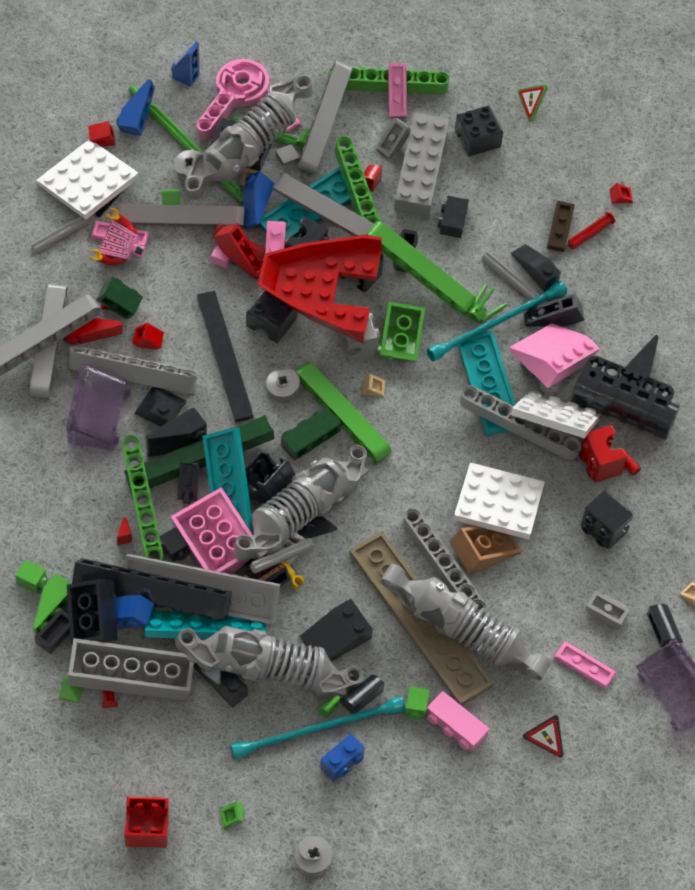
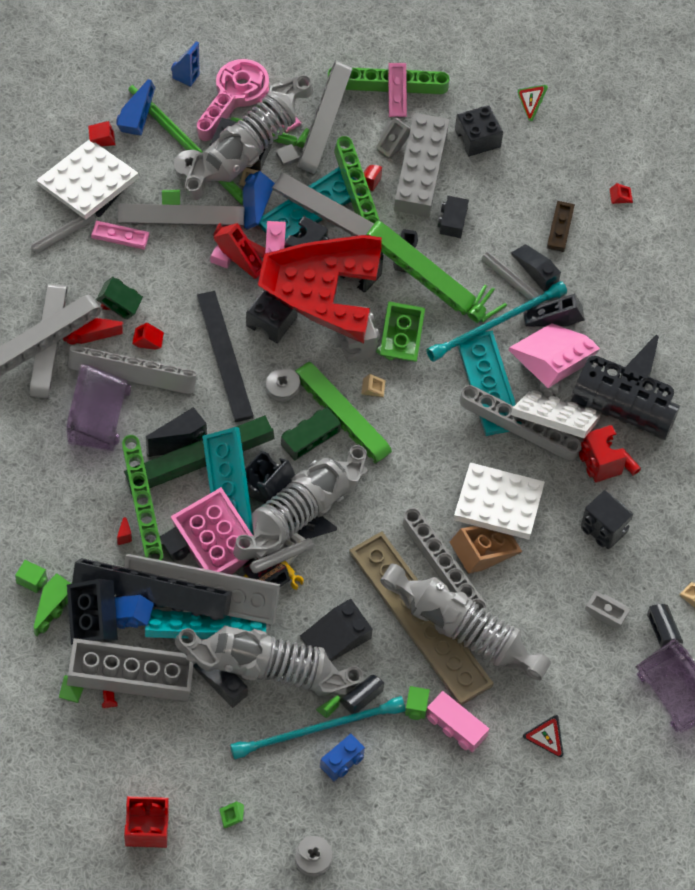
black piece [35,609,70,654] -> none
torso [89,208,146,266] -> none
black slope [134,387,187,427] -> none
black hinge [178,462,199,504] -> none
bright pink tile [554,641,616,689] -> none
red axle [567,211,616,249] -> none

